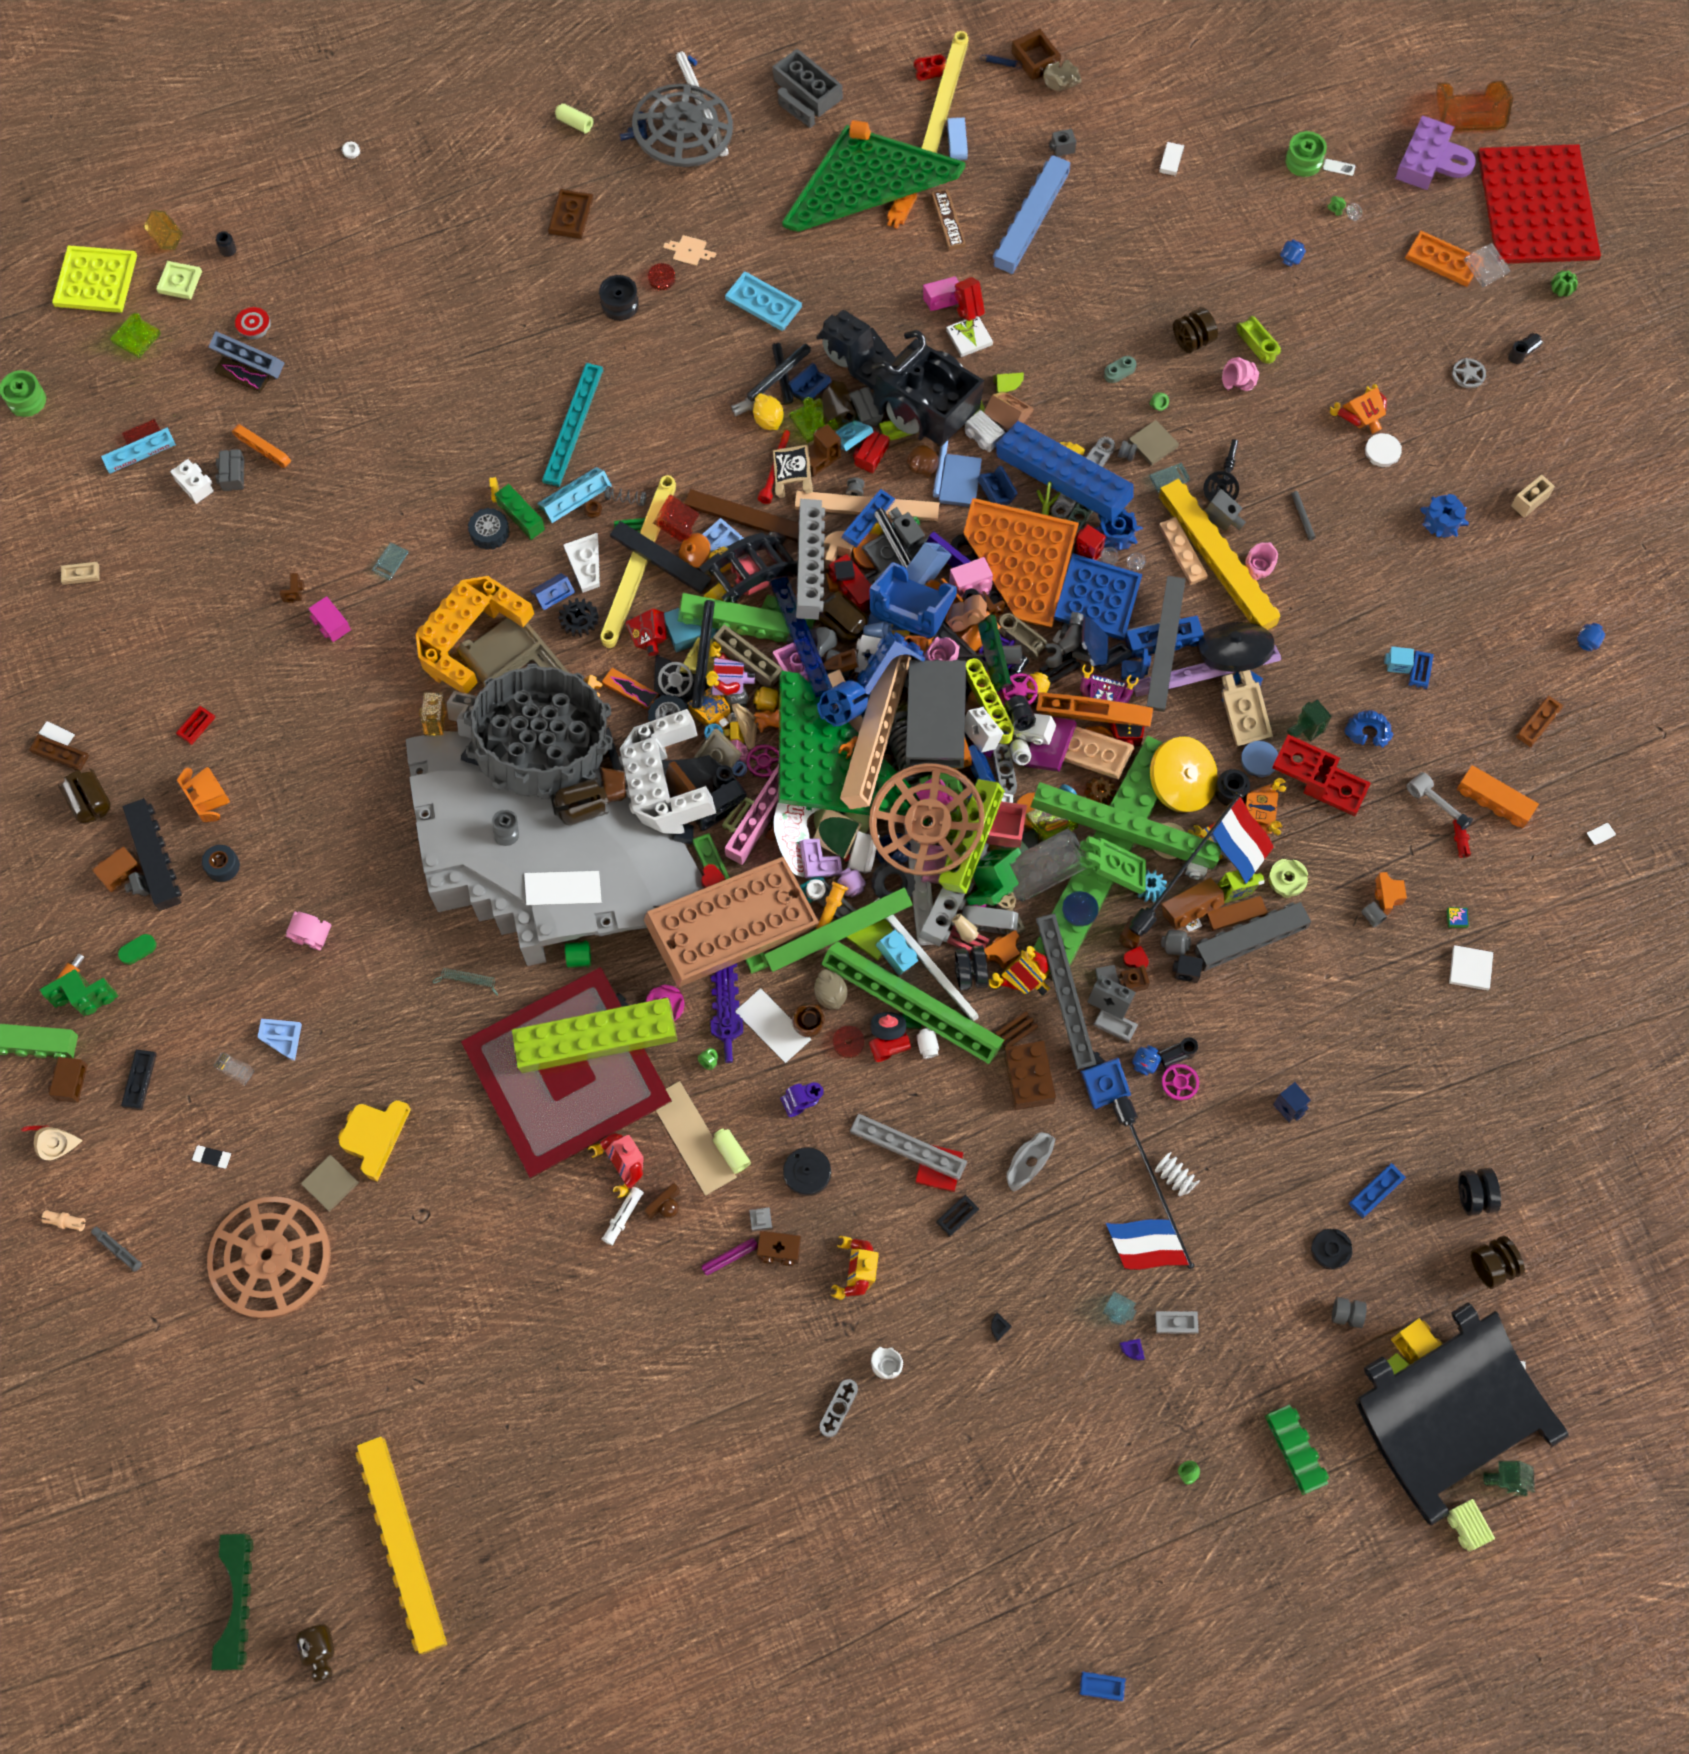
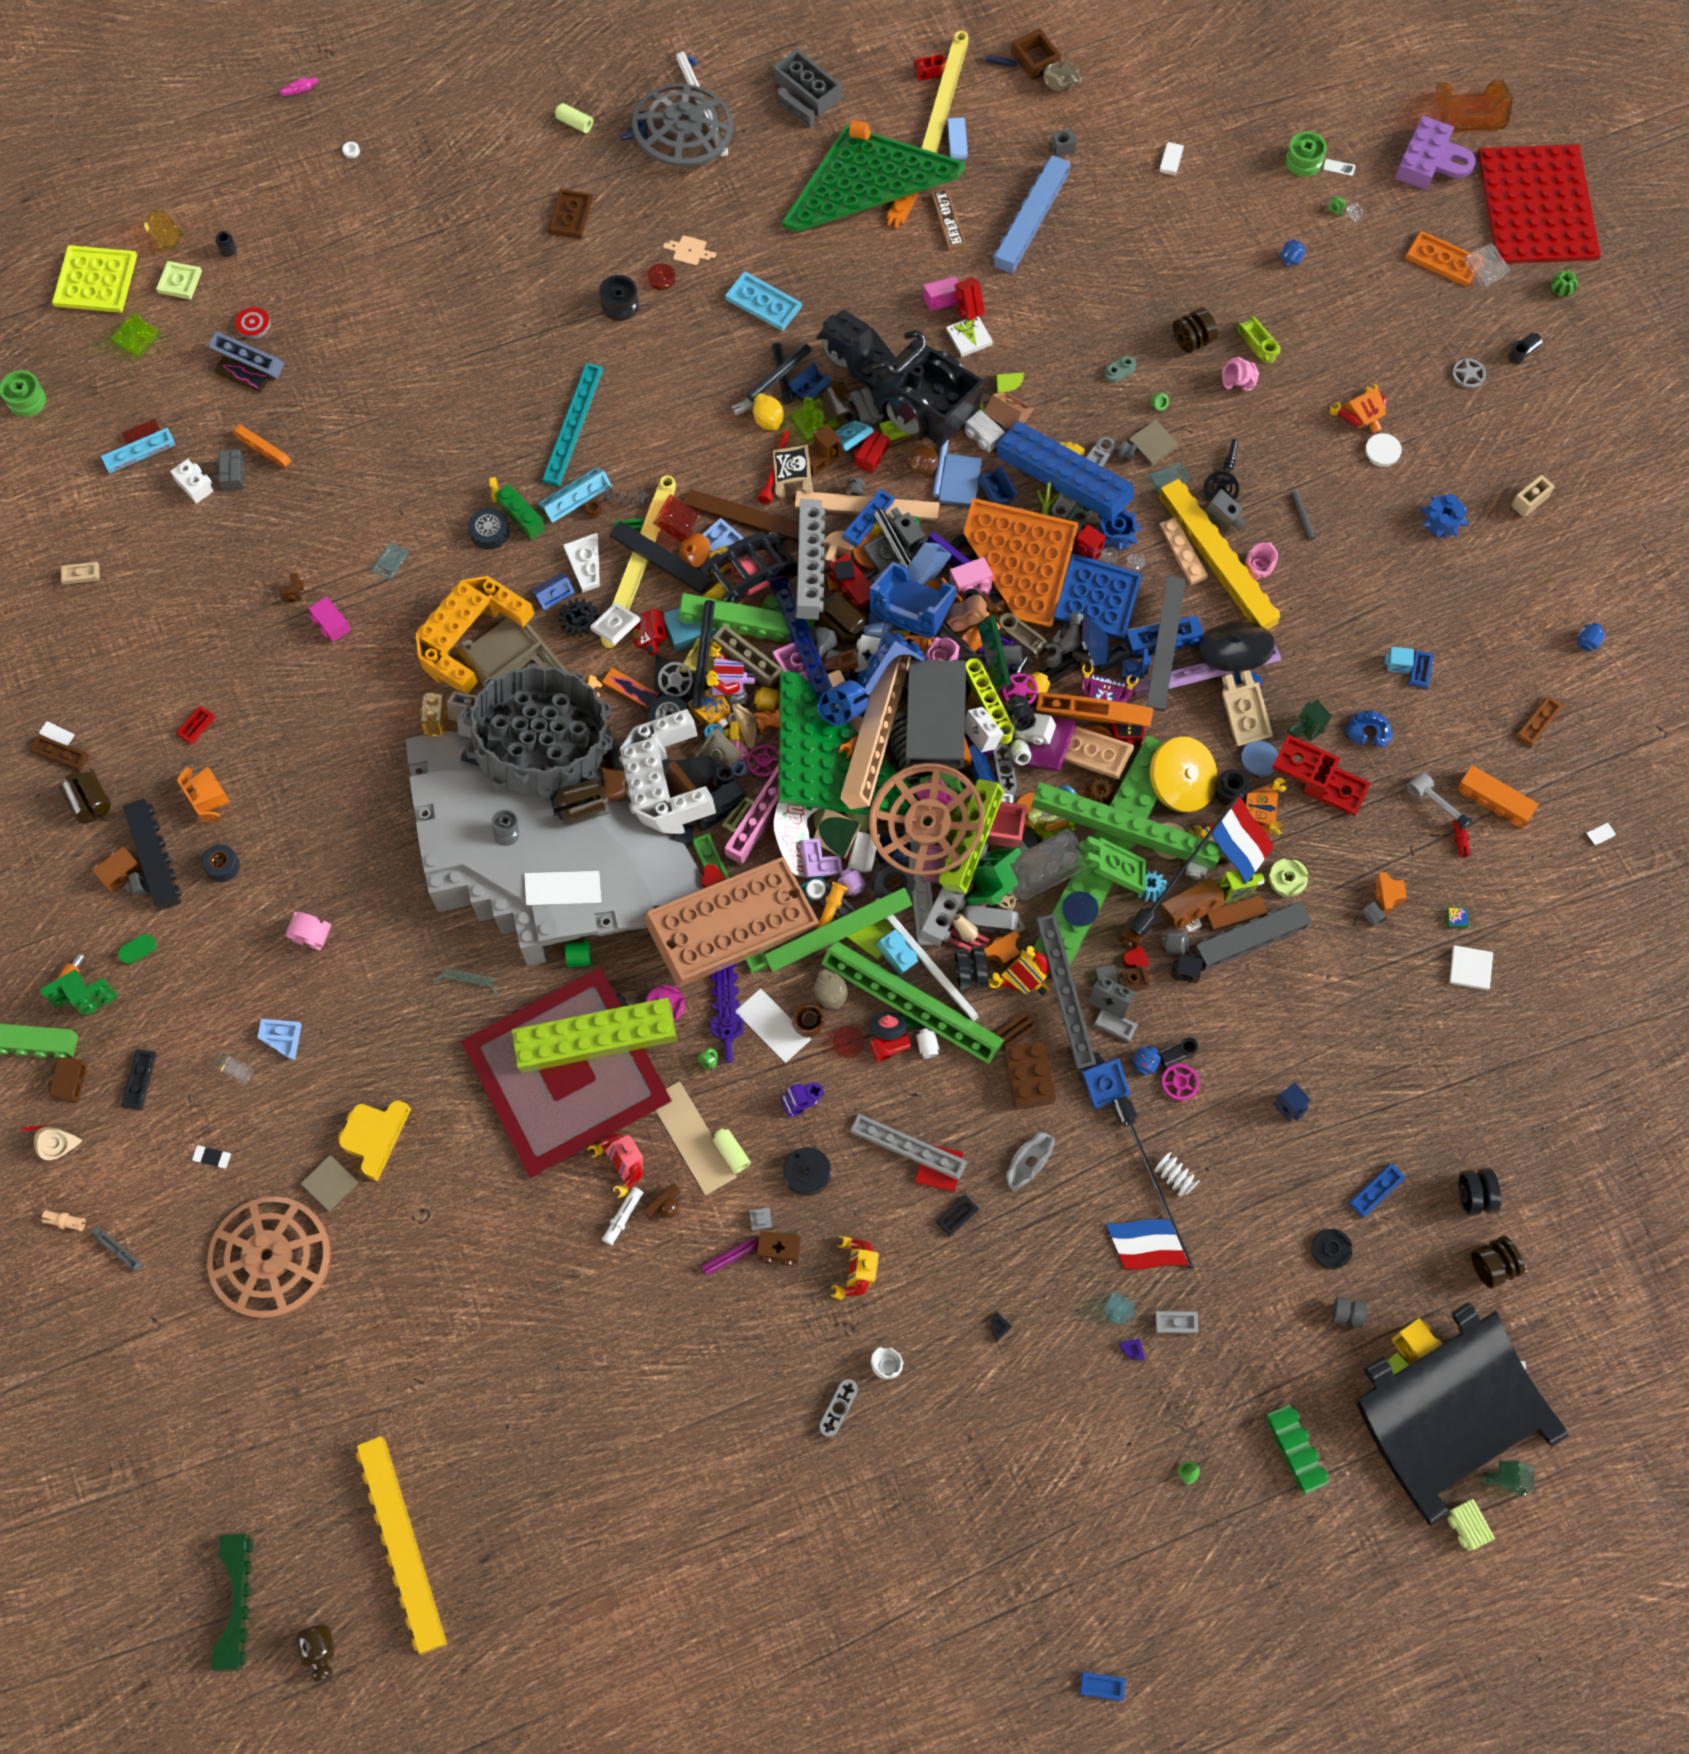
none -> dark pink piece [280,77,319,96]
none -> white tile [590,602,640,645]

